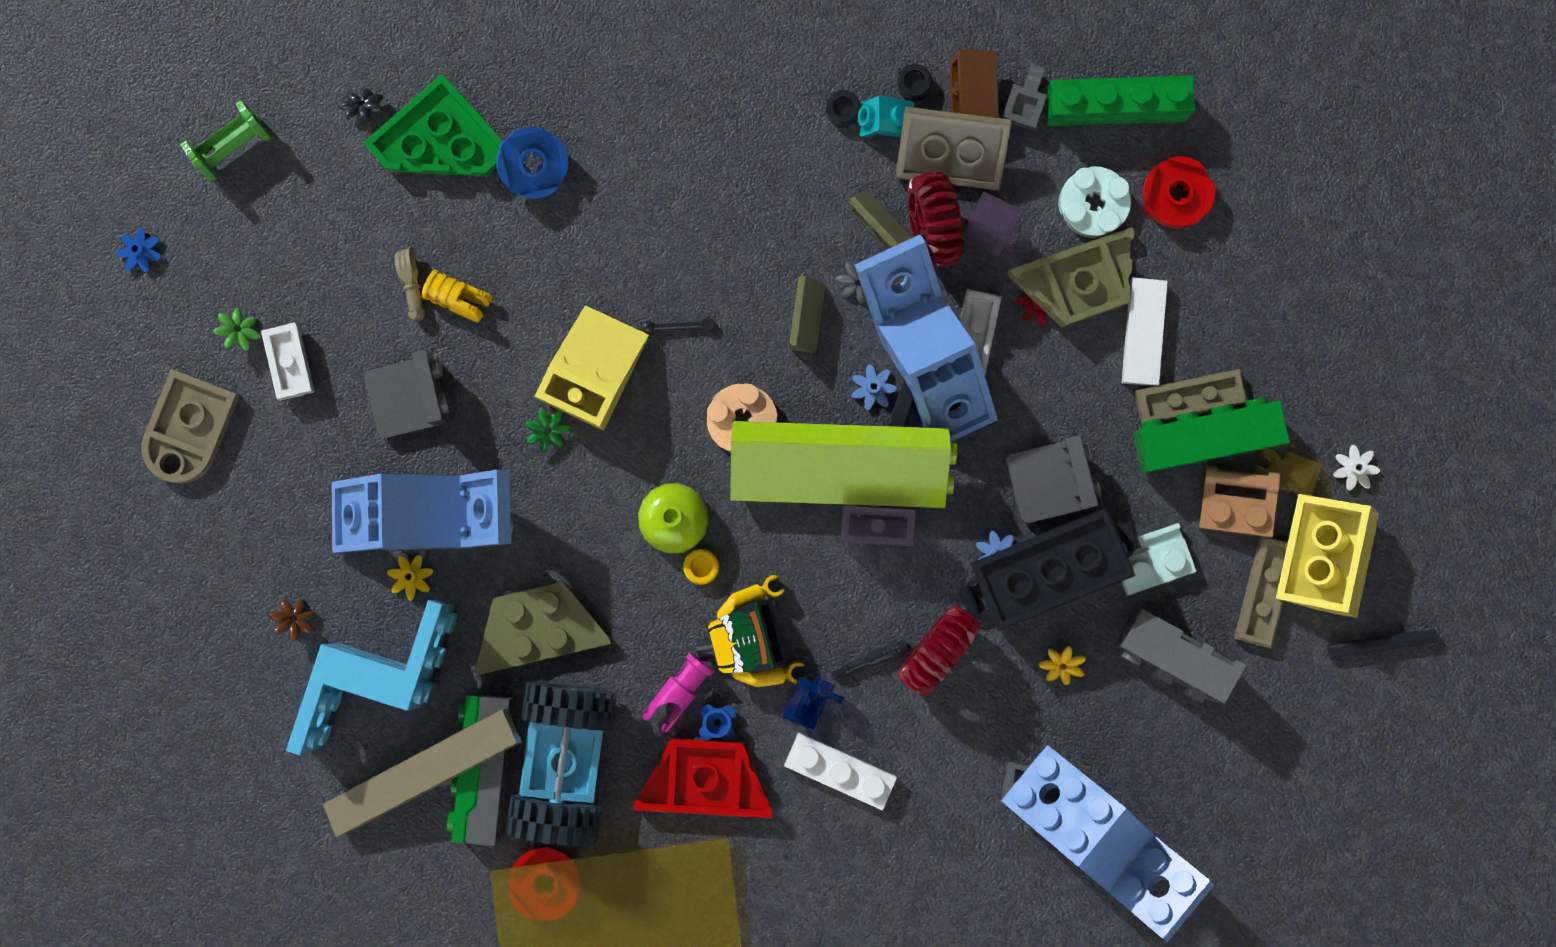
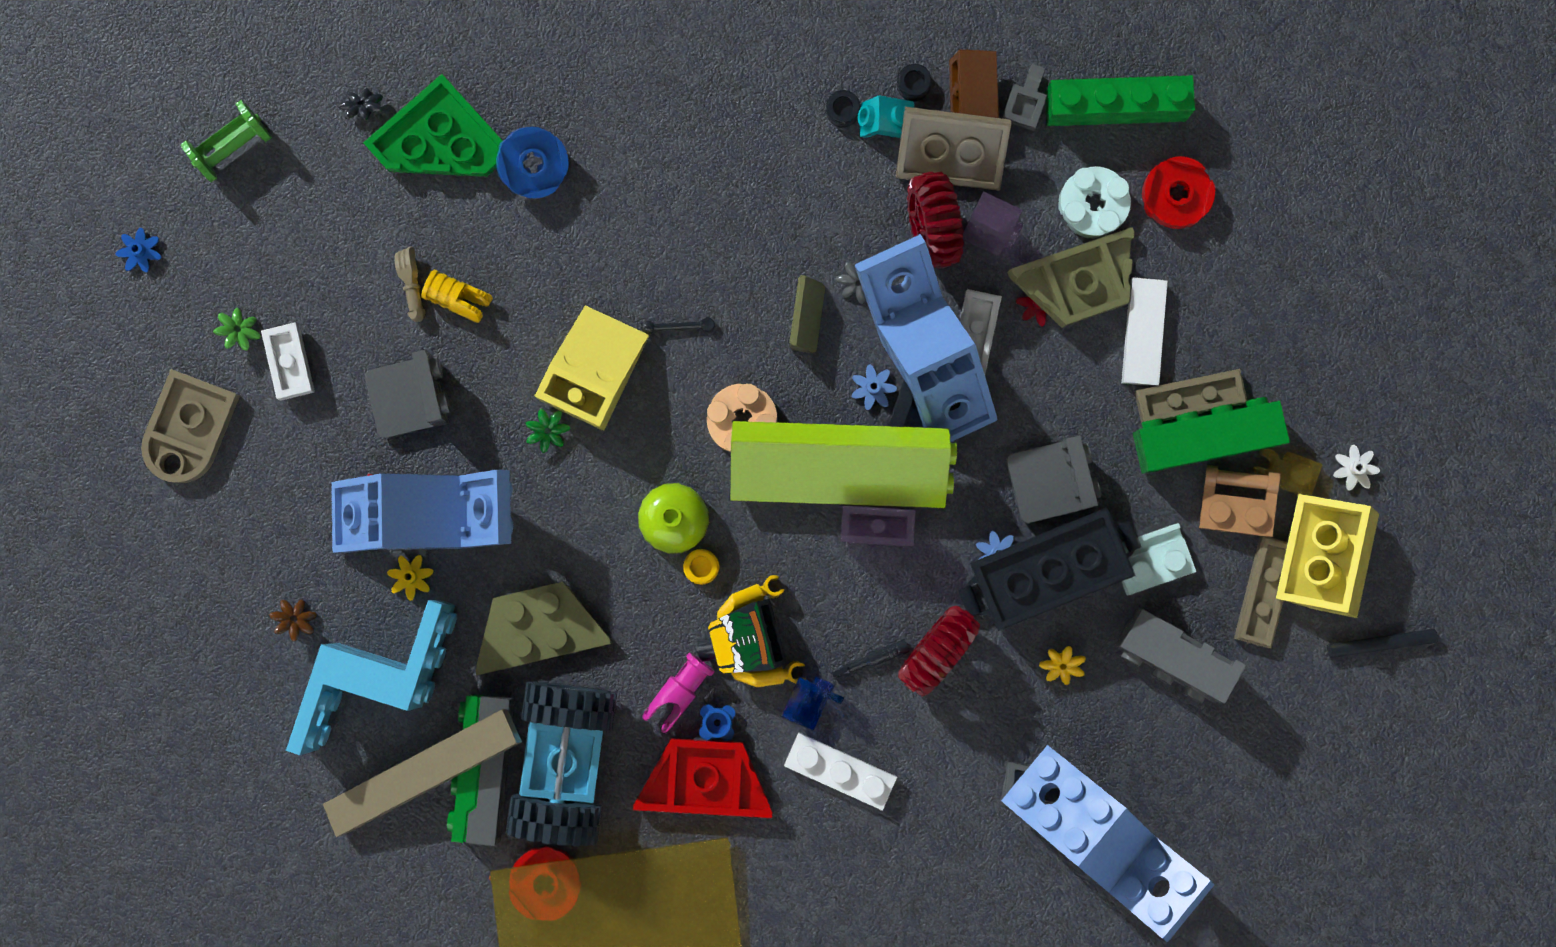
olive slope [849,191,912,250] -> none

